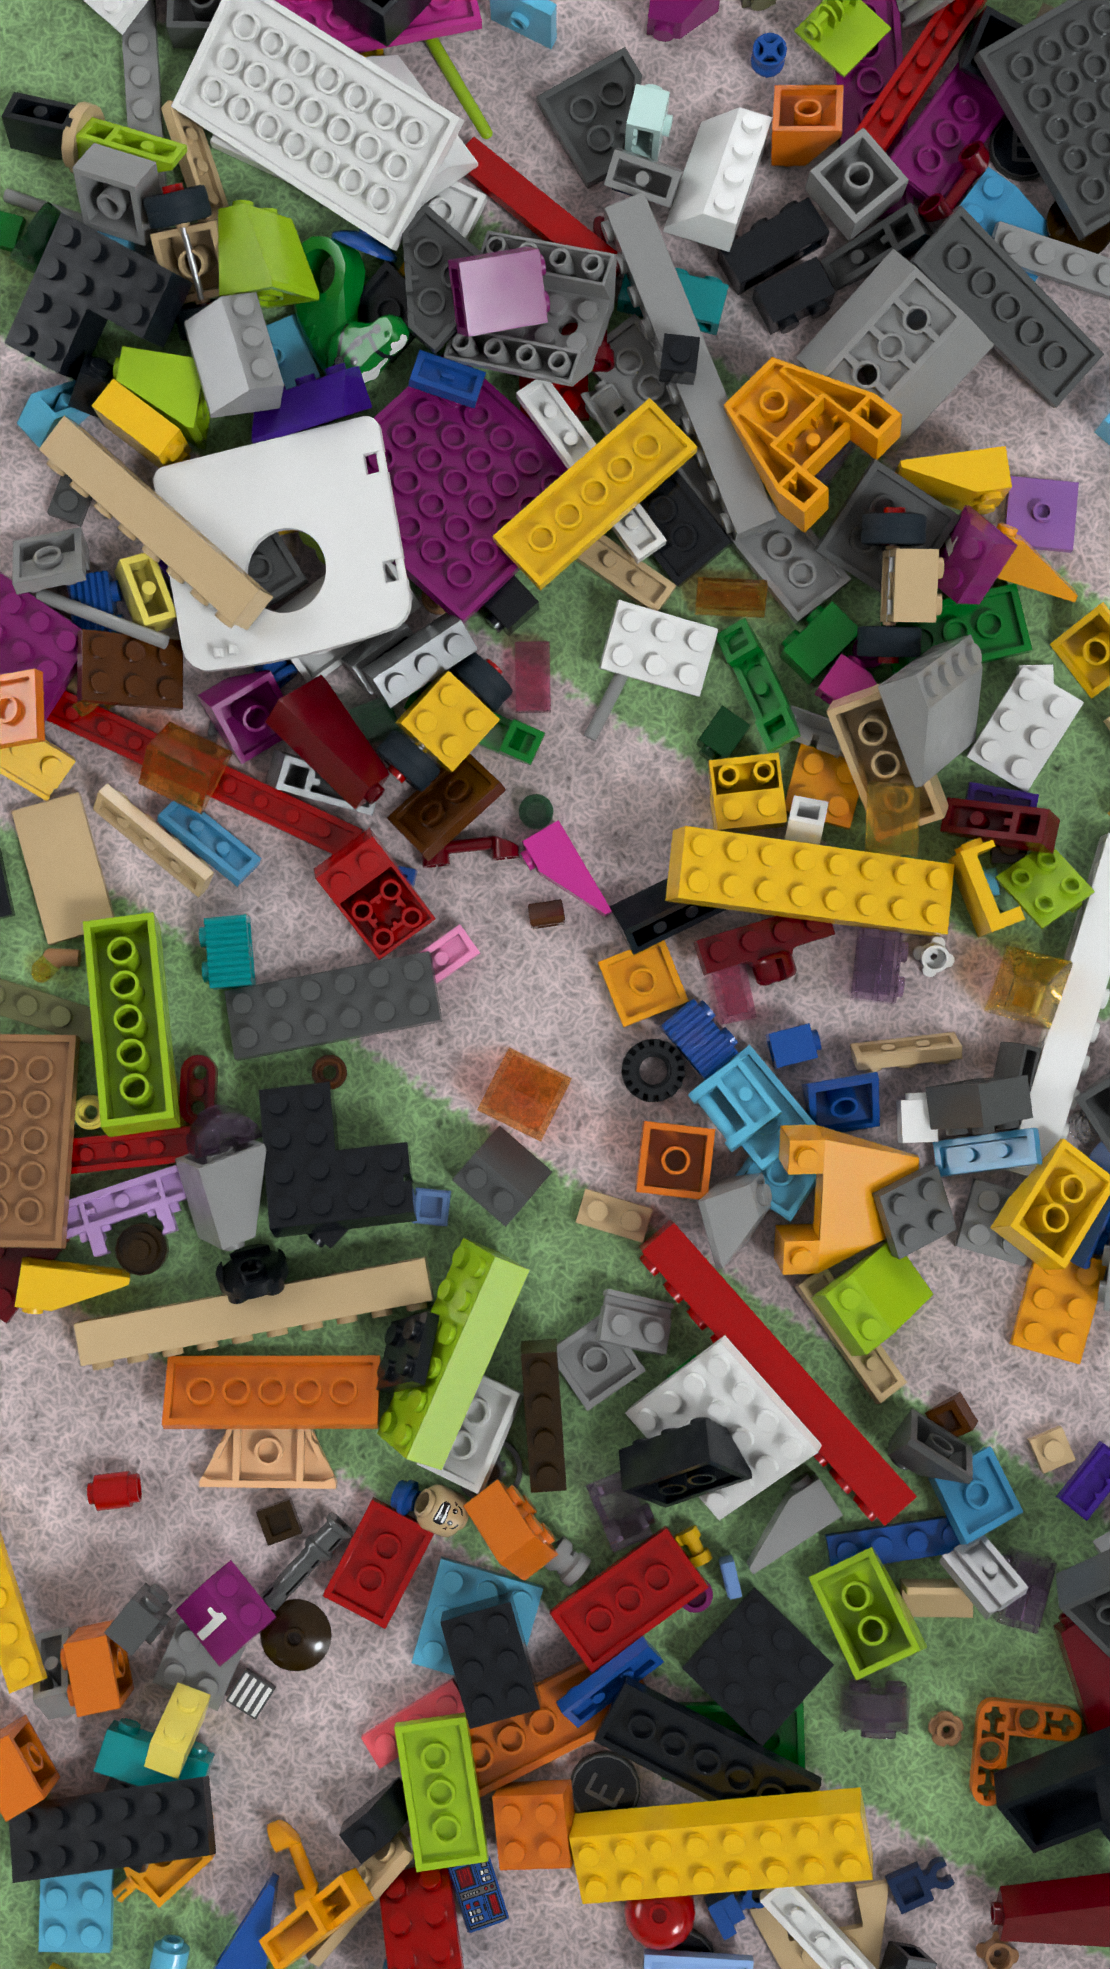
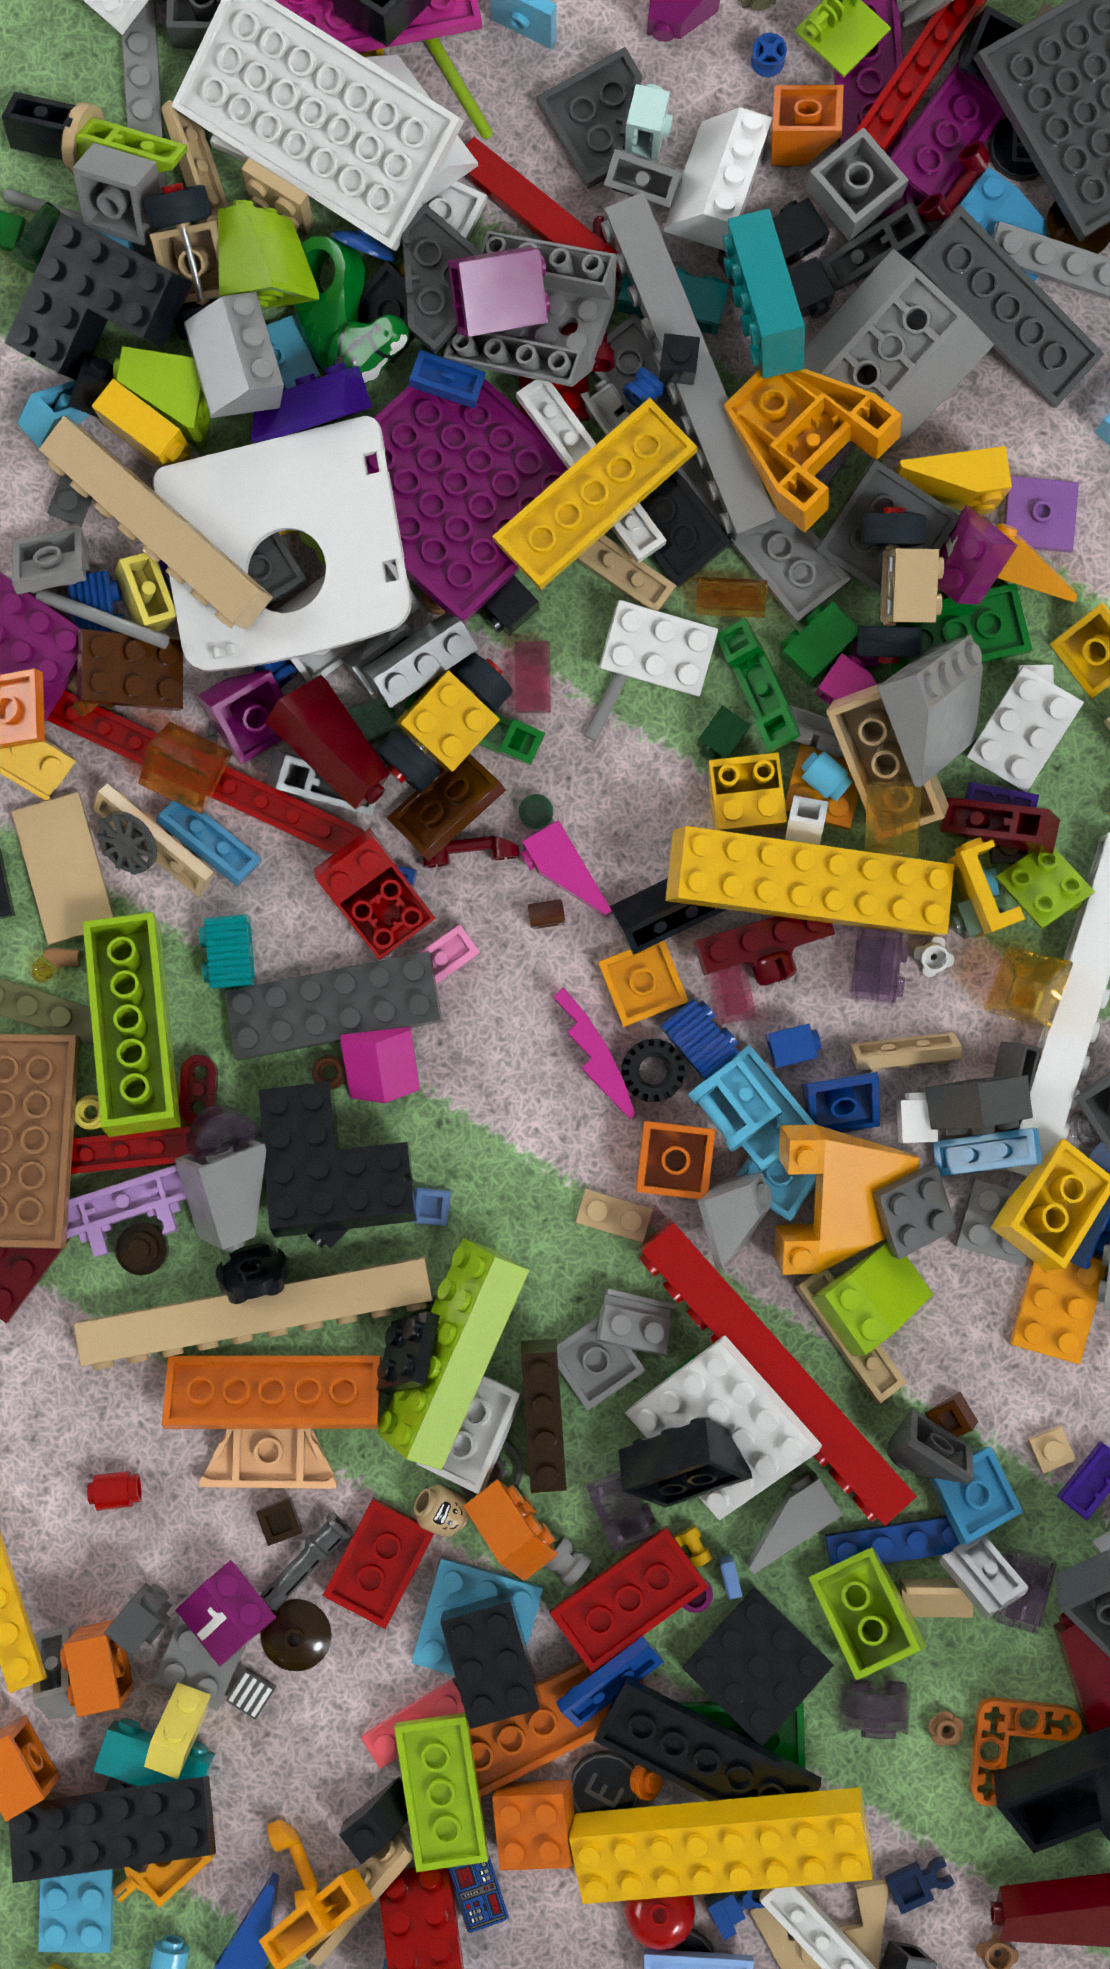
yellow slope [15,1257,130,1314] -> none
blue plate [391,1480,421,1516] -> none
dark grey slope [452,1126,552,1227] -> none
clear orange slope [477,1047,572,1142] -> none
none -> dark grey wheel [97,812,157,875]
none -> tan plate [241,158,314,235]
none -> dark pink slope [340,1027,420,1103]
none -> dark pink slope [553,987,635,1119]
none -> blue wheel [622,367,666,408]
none -> orange plate [630,1765,663,1801]
none -> teal brick [723,208,805,379]
none -> medium azure brick [800,751,854,802]
none -> sand green plate [950,899,983,939]

